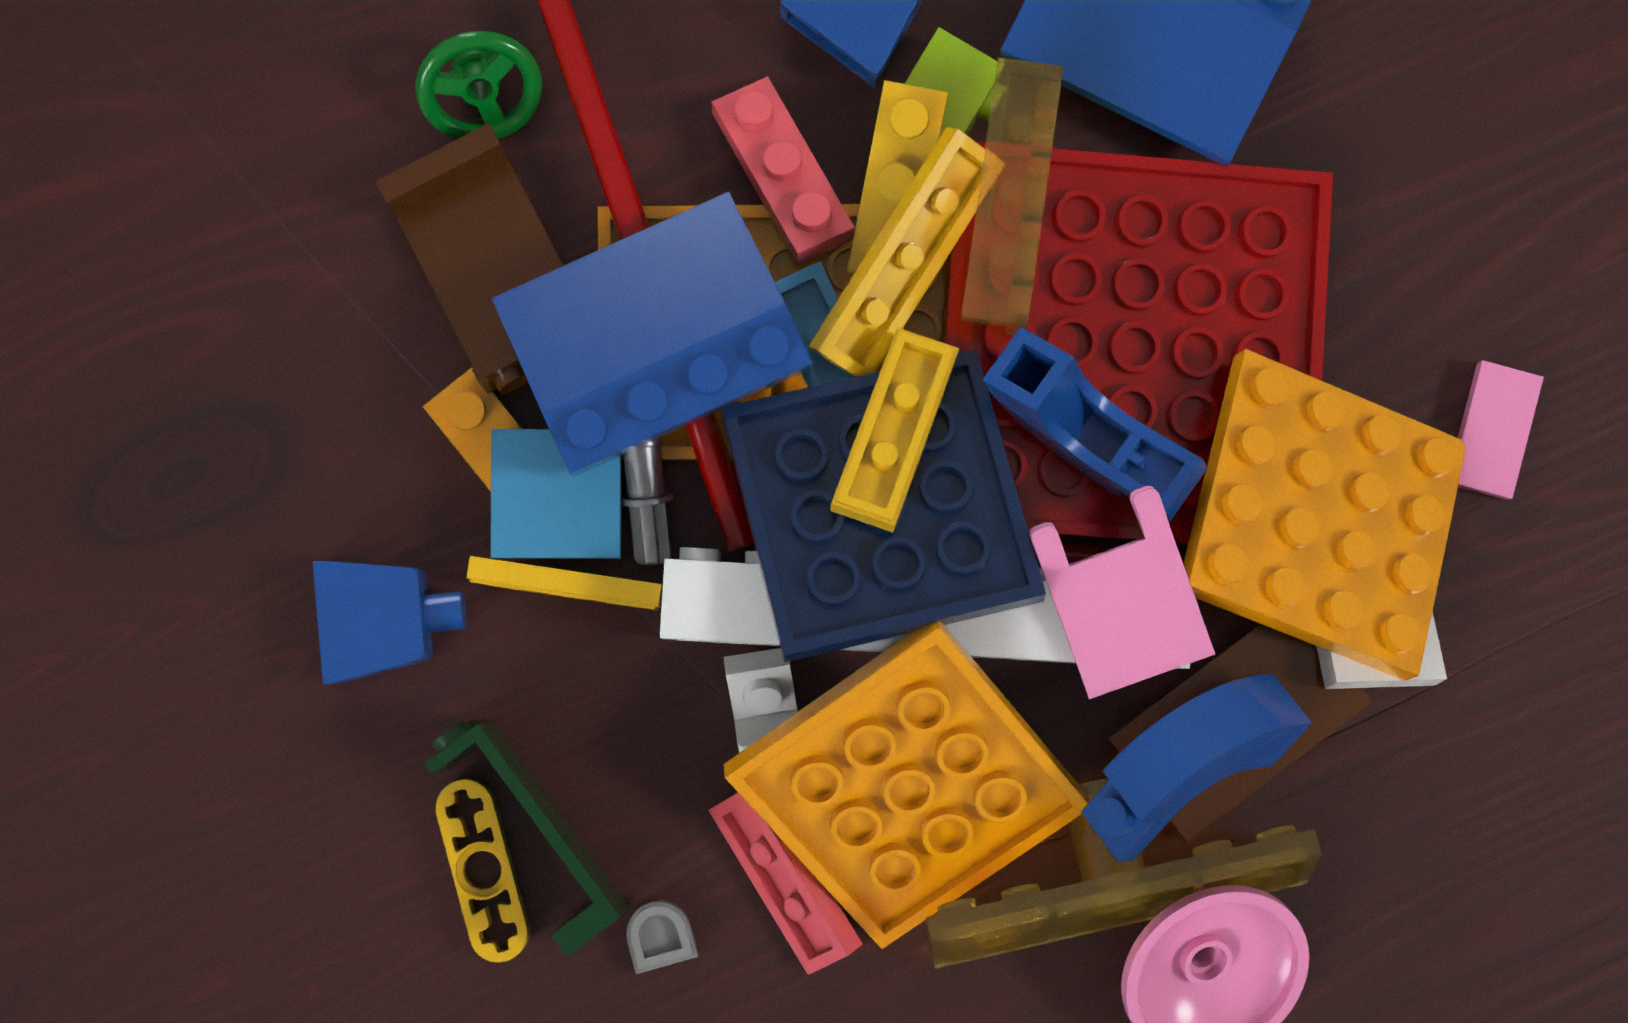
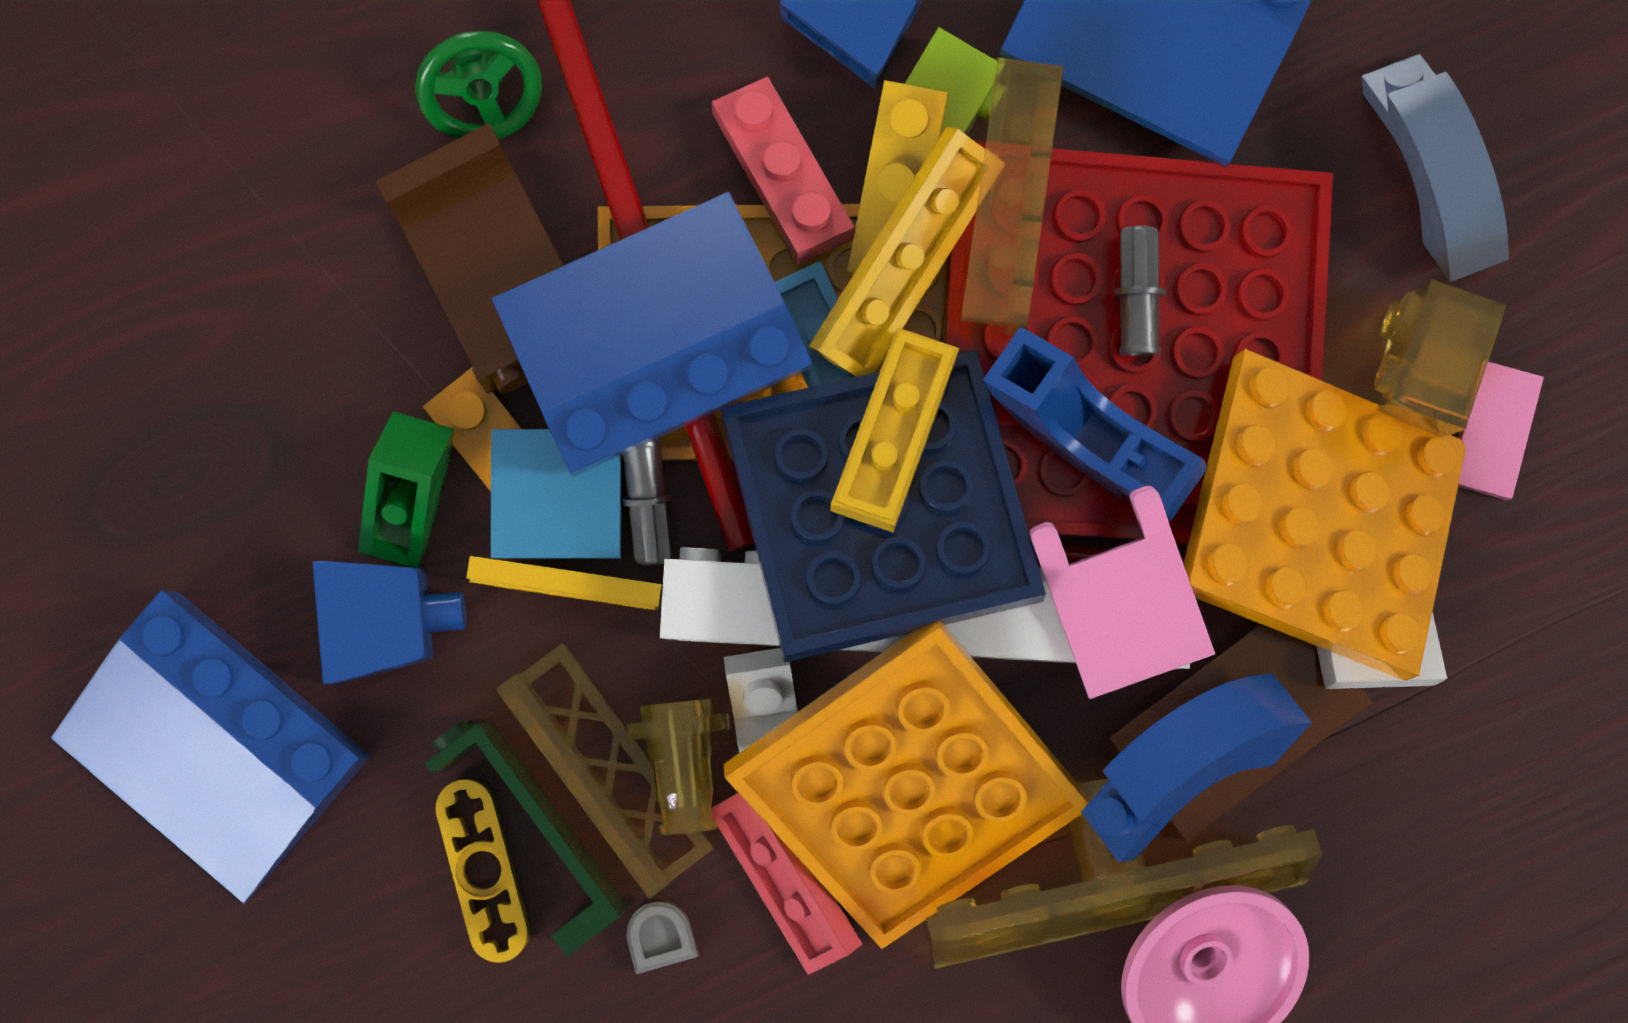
none -> slope [51,590,371,903]
none -> green slope [358,411,454,568]
none -> clear yellow fence [496,643,714,899]
none -> clear yellow piece [626,699,730,835]
none -> flat silver axle [1114,225,1166,356]
none -> sand blue arch [1362,54,1509,282]
none -> clear yellow slope [1374,280,1507,438]

